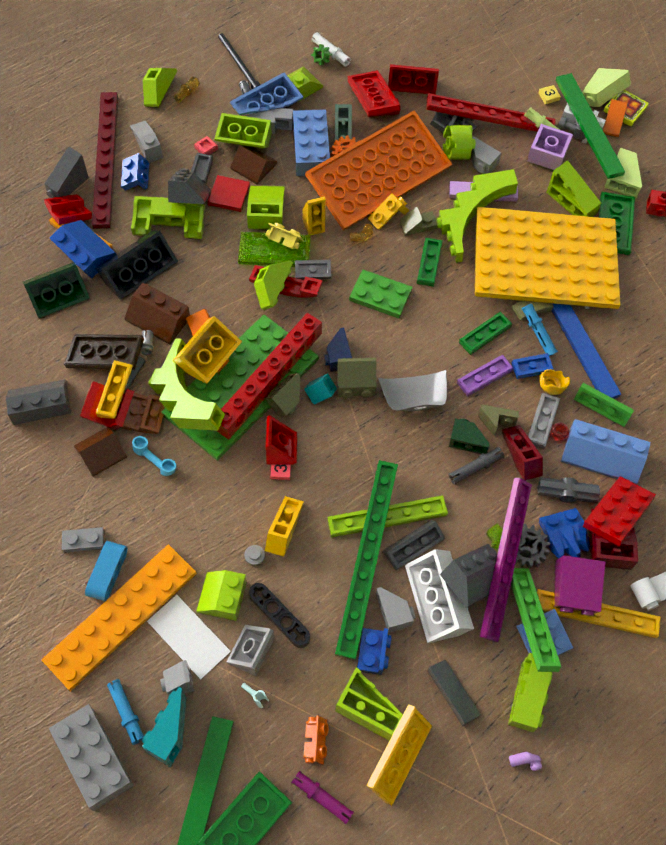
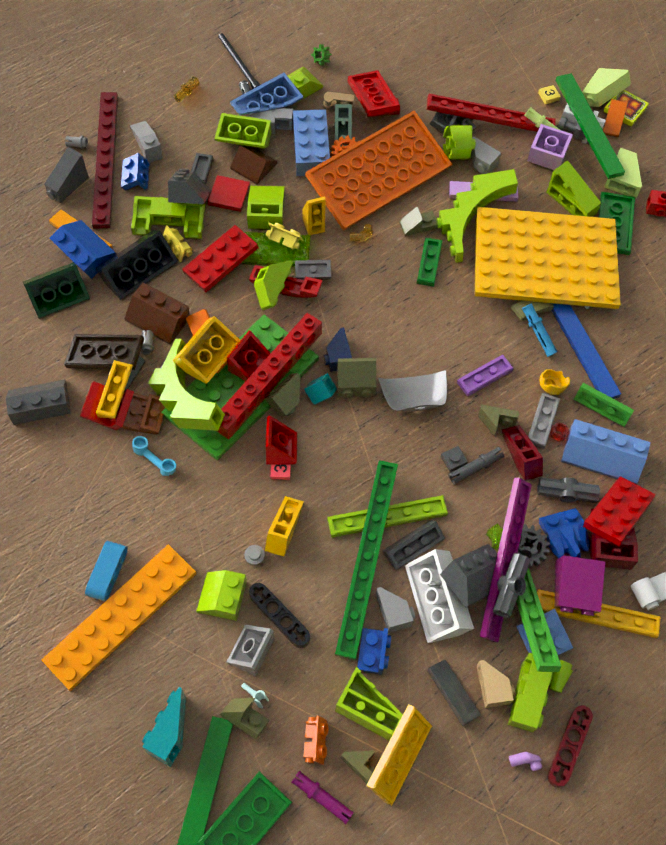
red slope [44,194,92,225] -> none
light grey brick [49,704,134,811] -> none
light grey plate [62,527,104,553] -> none
reddish brown slope [74,427,127,477] -> none
dark azure pin [107,679,144,745] -> none
lime slope [143,68,177,107] -> none
white sticker [147,595,231,679] -> none
light grey slope [160,660,195,696] -> none
coral tile [194,136,218,155] -> none
white pin [312,32,351,67] -> none
bright green plate [349,270,412,318] -> none
yellow bracket [368,194,410,230] -> none
red slope [388,64,439,95] -> none
dark green slope [449,418,490,454] -> none
green tile [459,311,512,355] -> none
blue plate [511,353,553,379] -> none
none -> light grey pin [65,135,88,149]
none -> light yellow hinge [163,225,193,262]
none -> red plate [182,225,259,293]
none -> olive slope [220,698,269,739]
none -> red slope [227,330,271,381]
none -> tan plate [323,92,354,109]
none -> olive slope [341,751,376,784]
none -> dark grey plate [441,446,468,472]
none -> tan slope [477,660,516,708]
none -> dark grey piece [493,553,530,618]
none -> dark red beam [547,705,593,788]
none -> lime cone [549,660,573,693]

